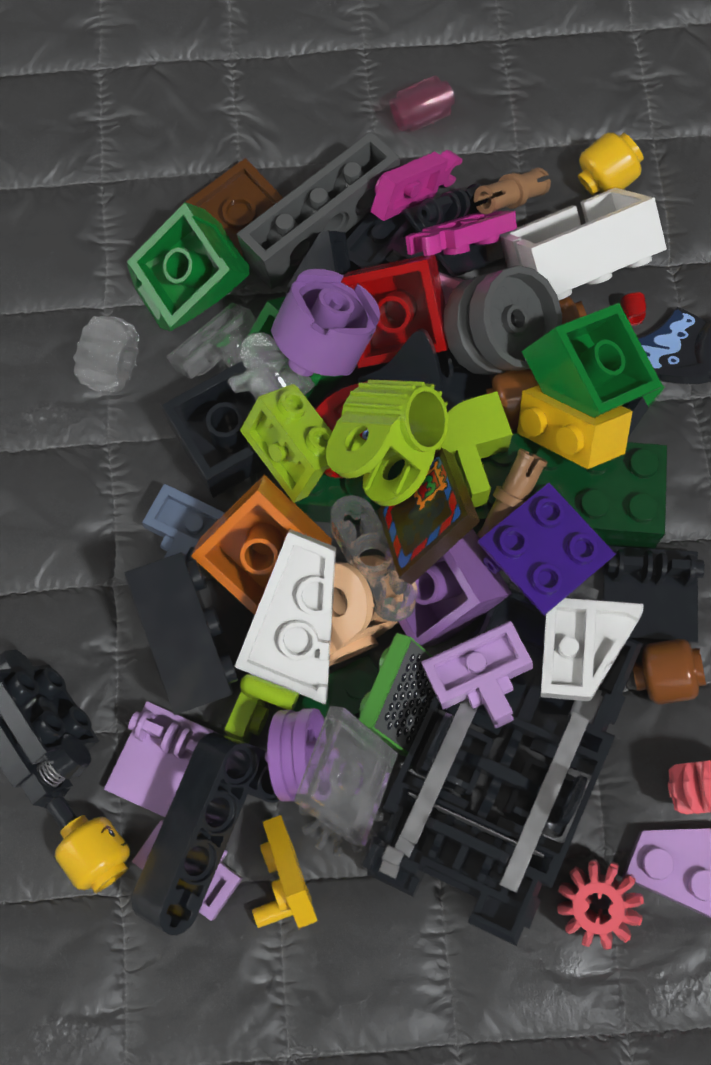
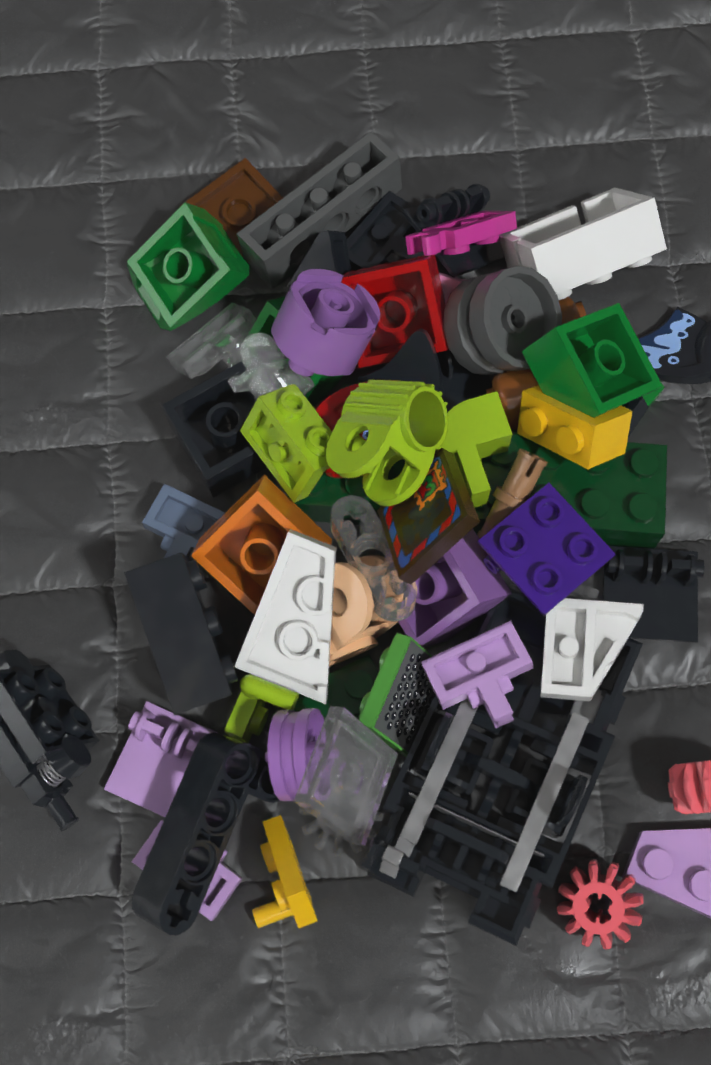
yellow head [55,815,130,893] -> none
clear gear [73,315,140,393] -> none
dark pink plate [370,150,463,221] -> none
clear pink brick [389,75,455,132] -> none
medium nougat pin [474,168,551,215] -> none
yellow head [578,132,644,196] -> none
red hand [620,292,646,326] -> none
dark orange head [633,639,706,705] -> none

